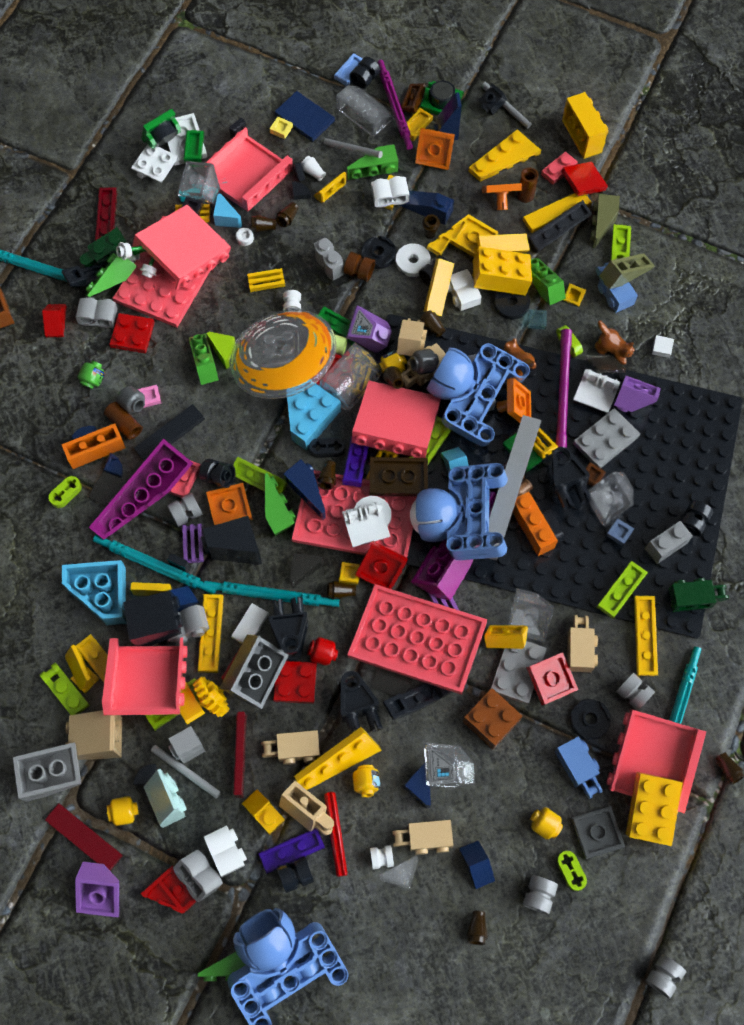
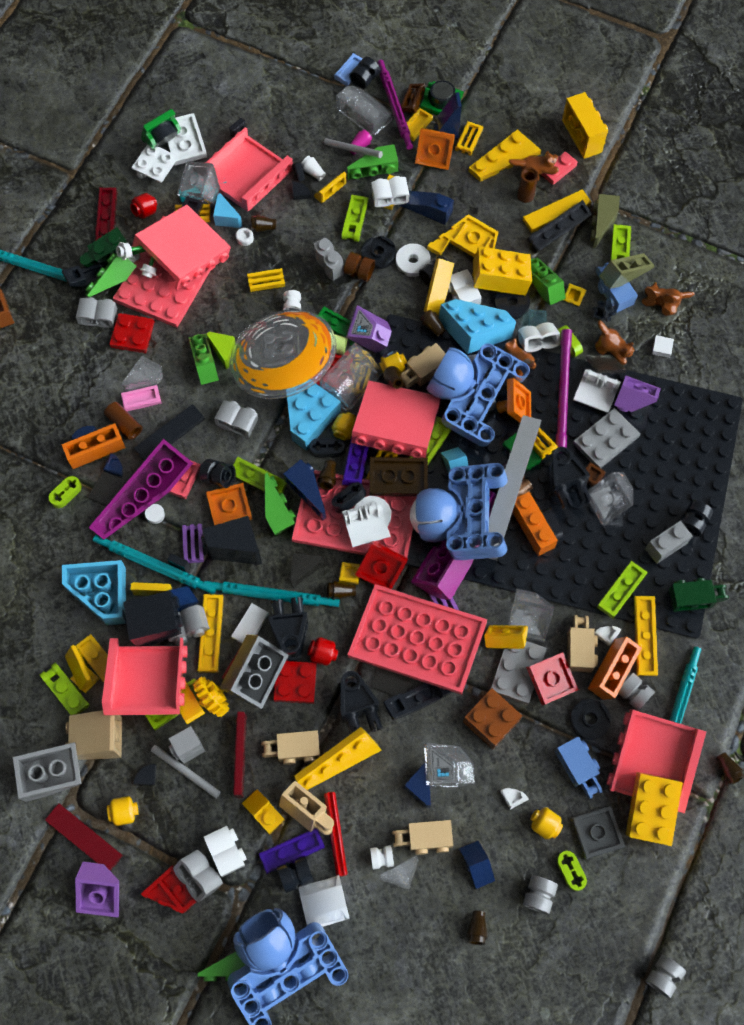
red slope [42,304,67,337] -> none
bright green head [77,361,105,389] -> none
dark grey head [117,386,145,414] -> none
light aqua slope [144,769,187,828] -> none
light grey wheel [167,493,203,527] -> none
green tile [184,130,204,163] -> none
light yellow plate [270,117,293,139] -> none
dark blue tile [275,91,335,142] -> none
dark brown cone [276,202,299,227] -> none
yellow head [353,765,380,798] -> none
tan brick [397,318,427,356] -> none
dark grey head [410,349,439,375] -> none
dark brown cone [422,214,440,239] -> none
yellow tile [476,234,530,253] -> none
black brick [479,83,507,115] -> none
light grey bar [481,82,532,129] -> none
orange tile [482,183,522,210] -> none
red tile [561,161,608,196] -> none
sand blue plate [606,519,634,546] -> none
none -> clear slope [121,356,163,392]
none -> red head [130,193,157,219]
none -> white tile [145,504,165,524]
none -> light grey brick [214,400,258,438]
none -> white slope [298,875,350,927]
none -> yellow head [332,412,356,441]
none -> black beam [332,482,366,513]
none -> lime plate [342,195,369,242]
none -> dark pink cone [350,129,372,155]
none -> medium azure brick [439,299,516,354]
none -> yellow tile [455,121,483,156]
none -> white tile [500,788,529,810]
none -> dark orange animal [509,150,559,181]
none -> white brick [518,322,560,352]
none -> orange brick [588,636,642,700]
none -> black gear [593,300,616,322]
none -> white tile [595,626,622,646]
none -> dark orange animal [642,282,695,316]

